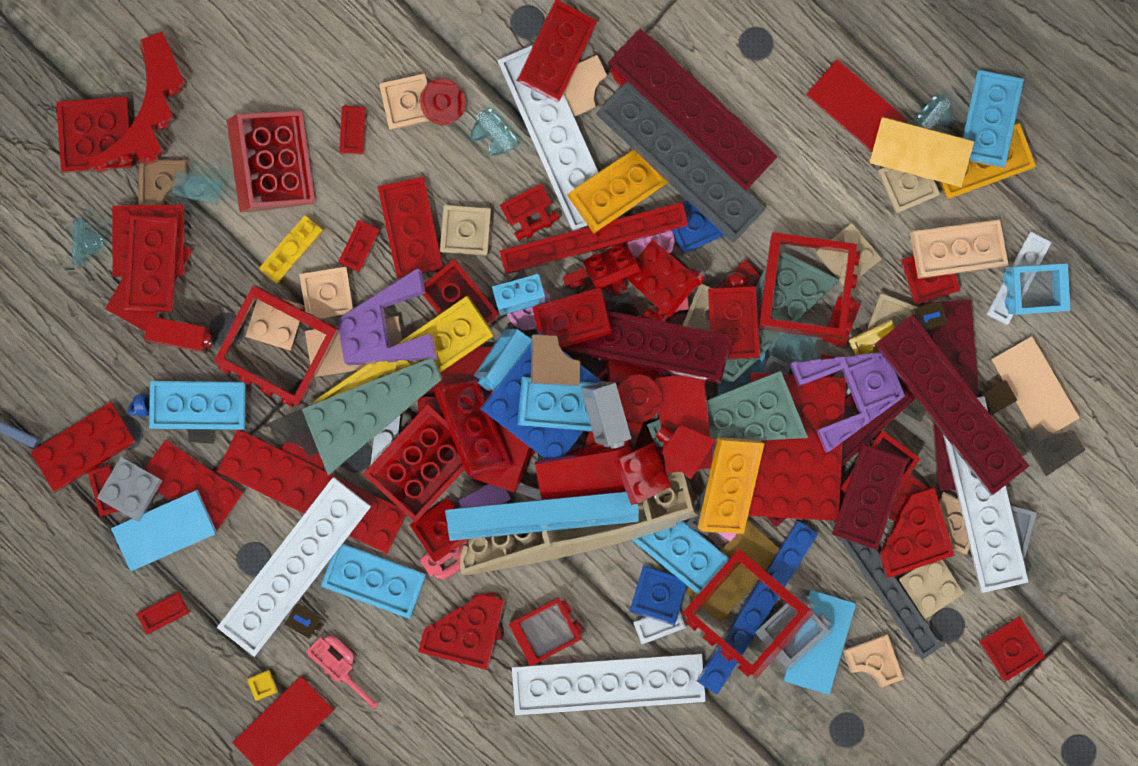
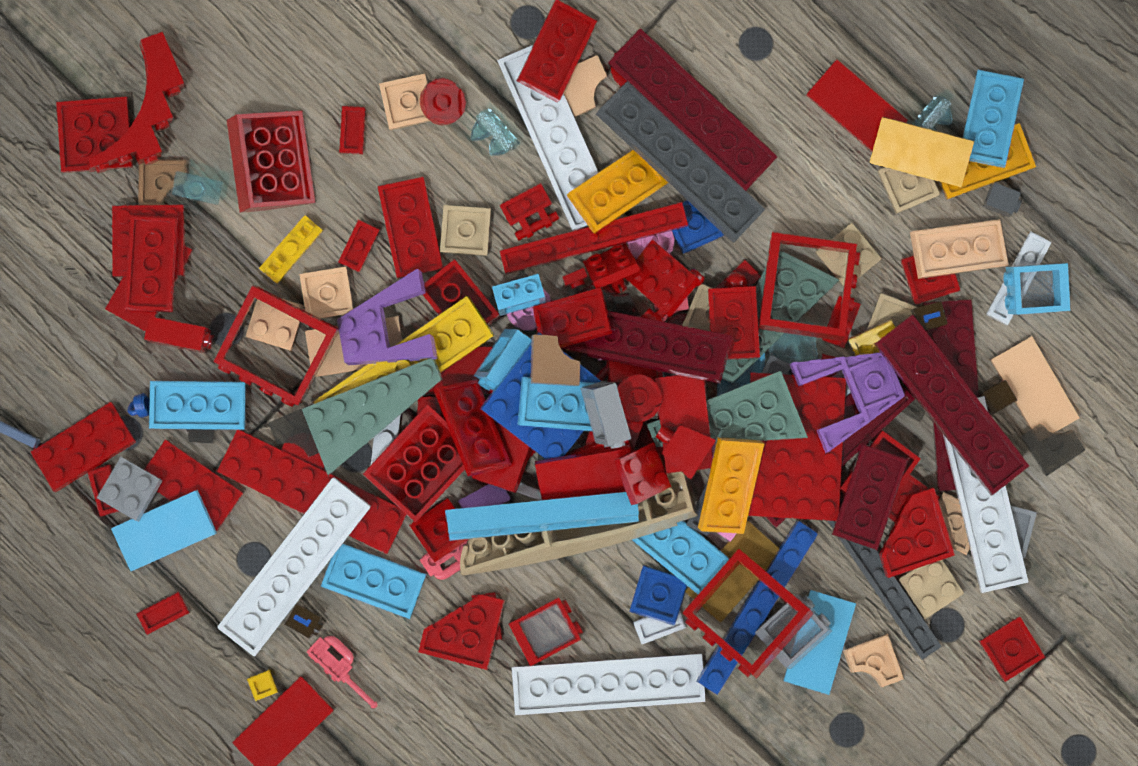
clear light blue tile [72,218,103,268] -> none
none -> dark grey brick [982,182,1022,217]

